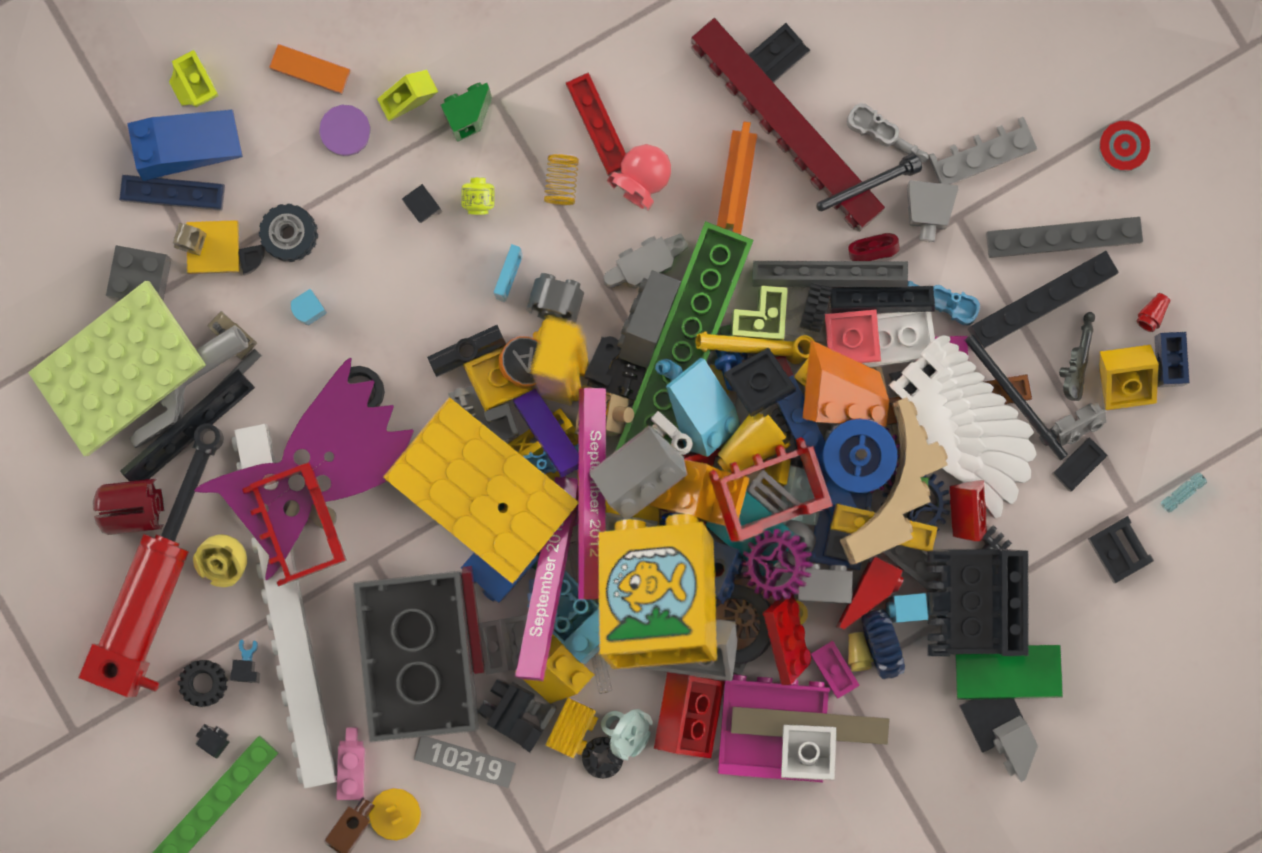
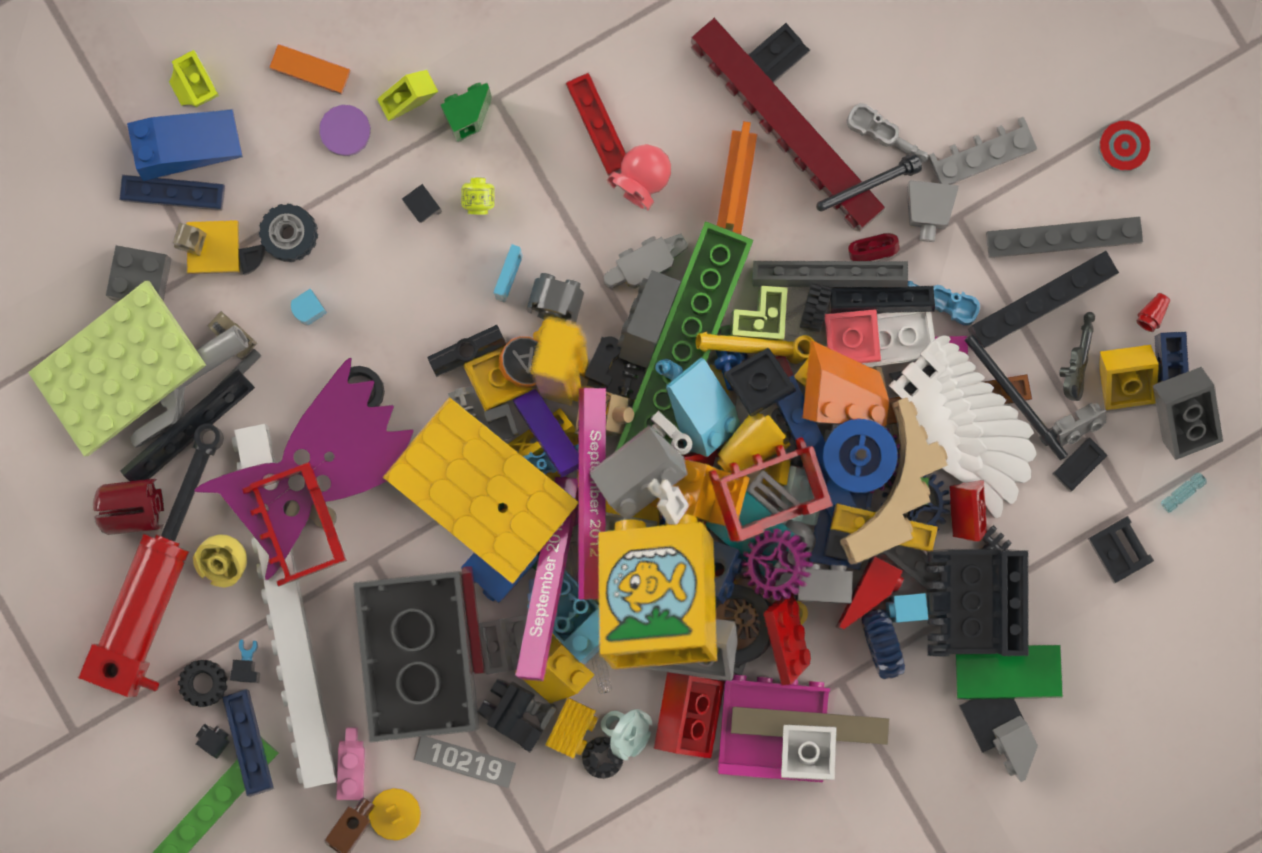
yellow piece [544,154,579,205] -> none
dark pink plate [811,641,860,699] -> none
light yellow cone [848,632,874,672] -> none
none -> dark blue tile [222,689,274,797]
none -> white plate [648,479,689,525]
none -> dark grey brick [1153,367,1223,460]

